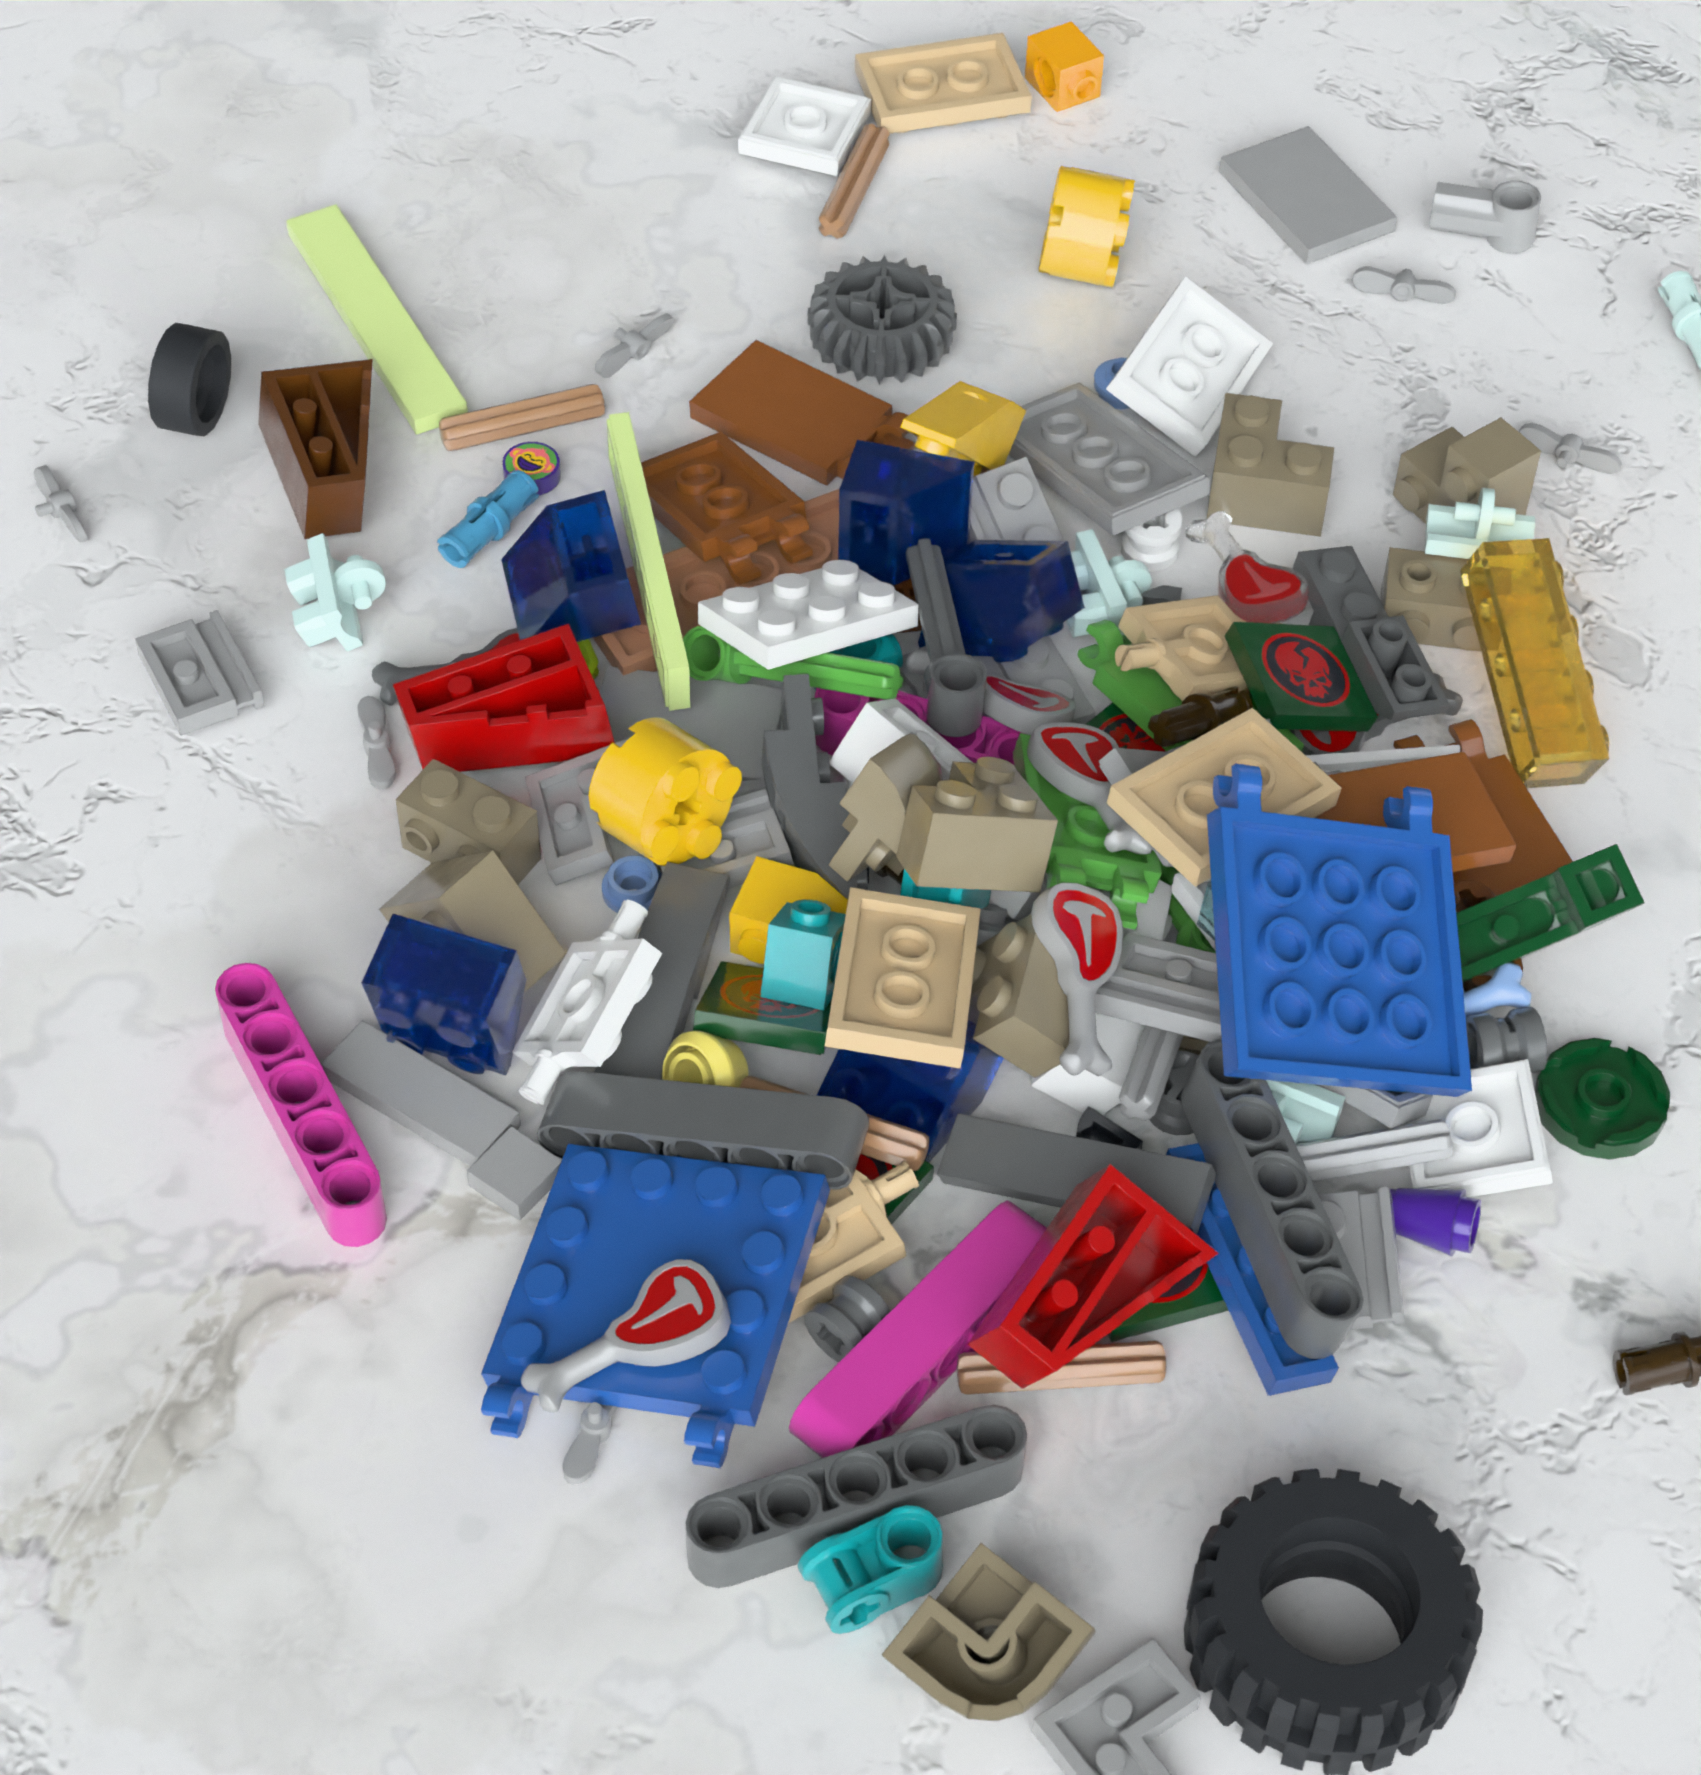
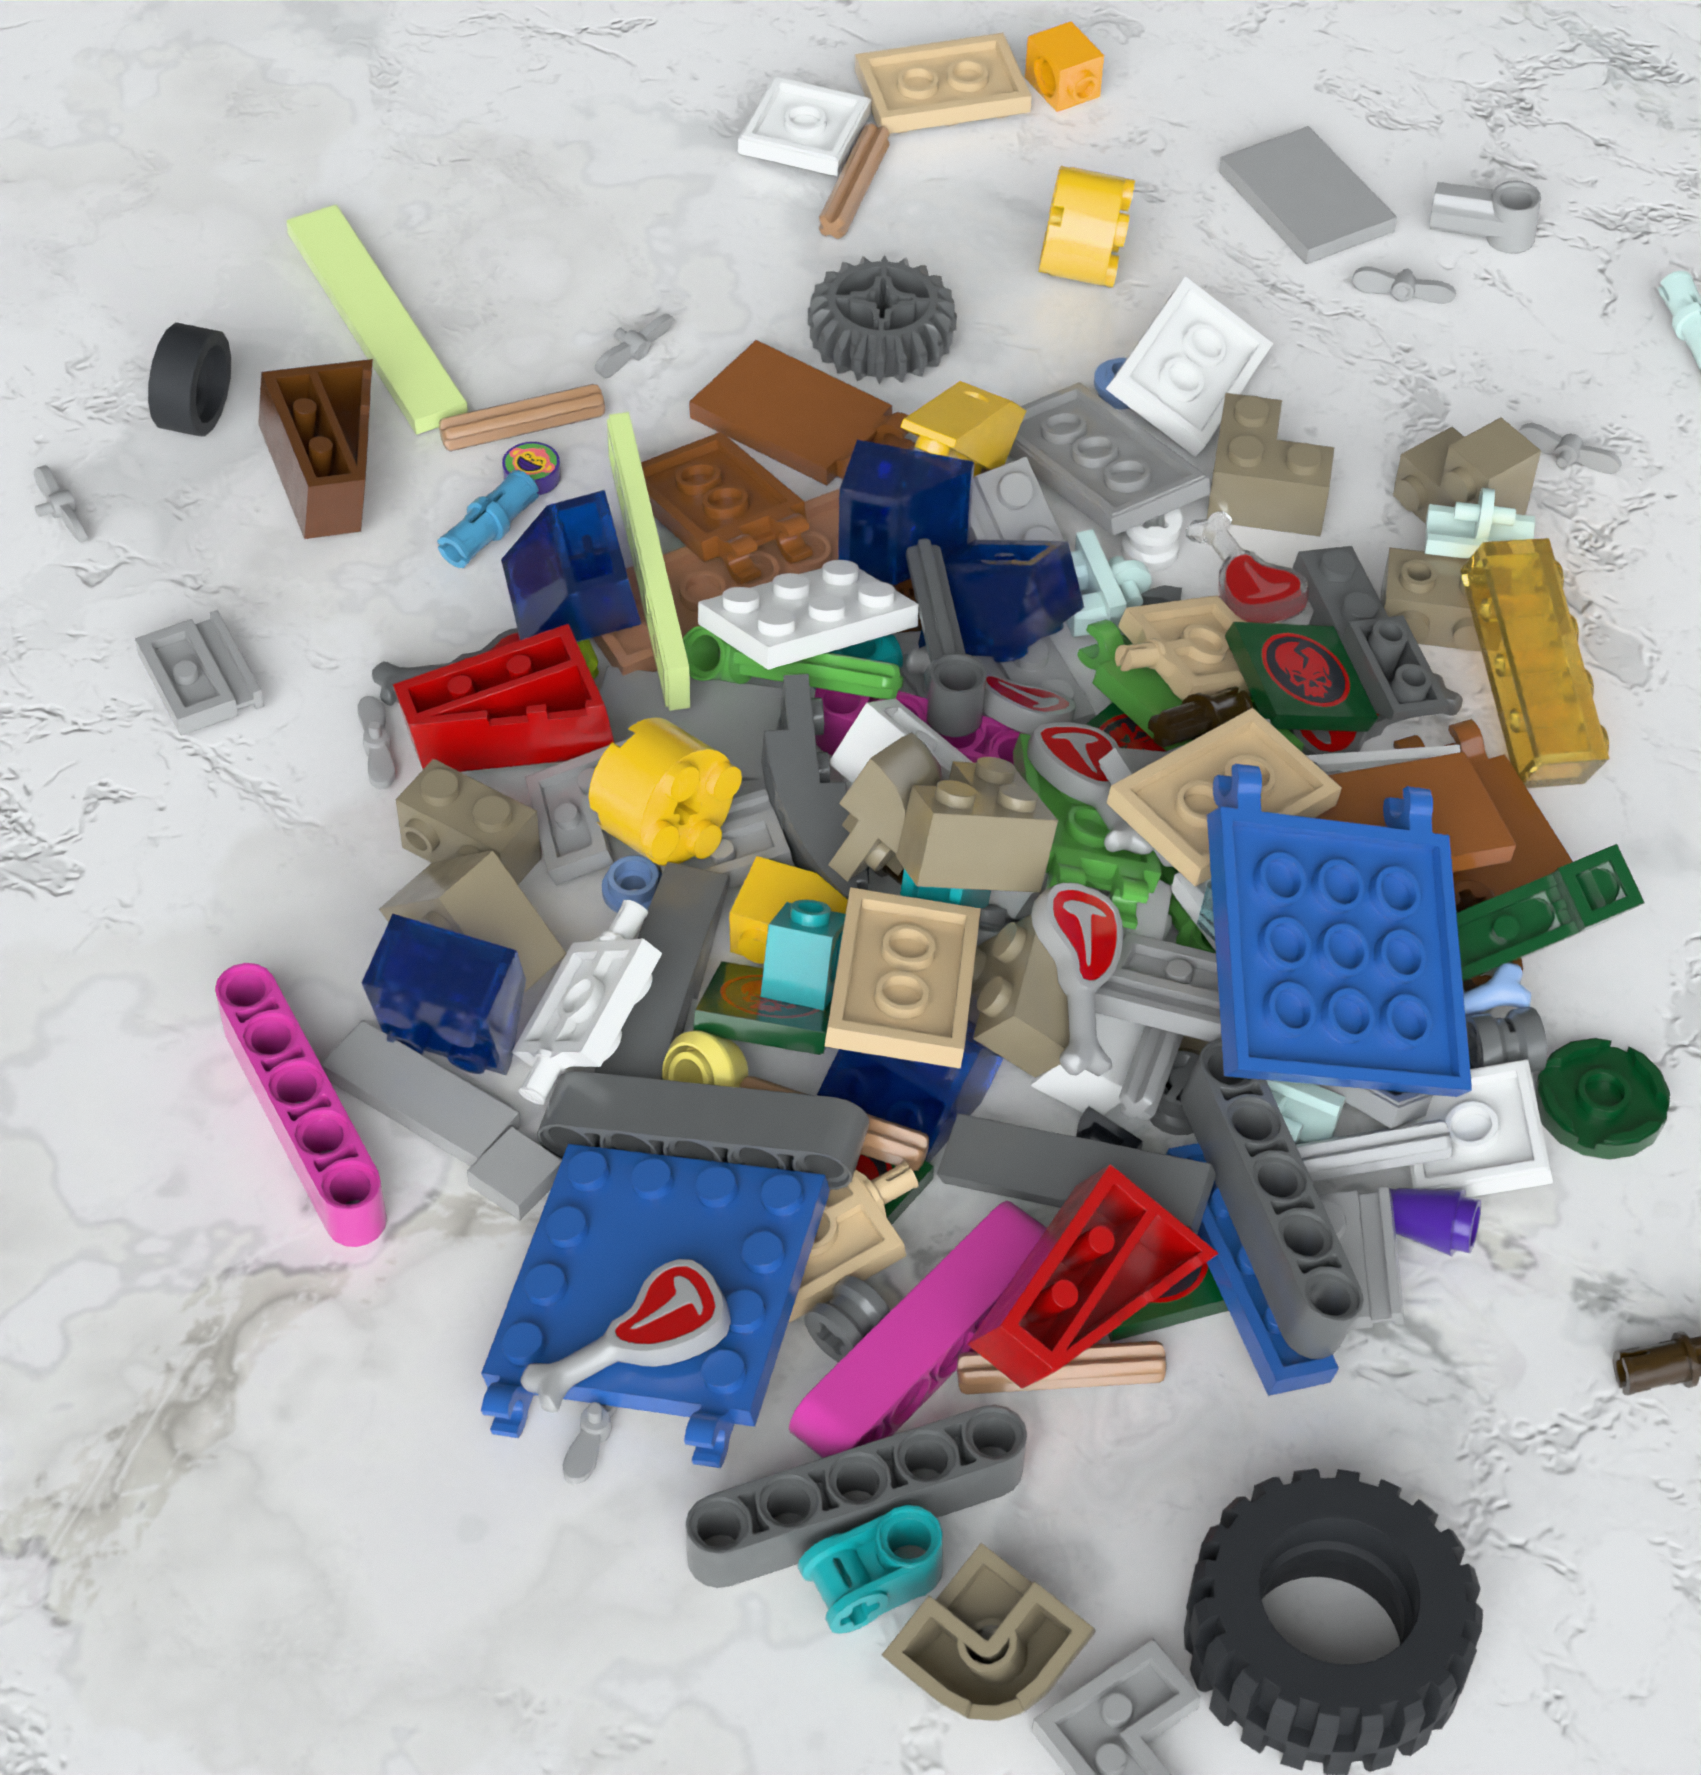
light aqua hips [284,533,386,652] -> none

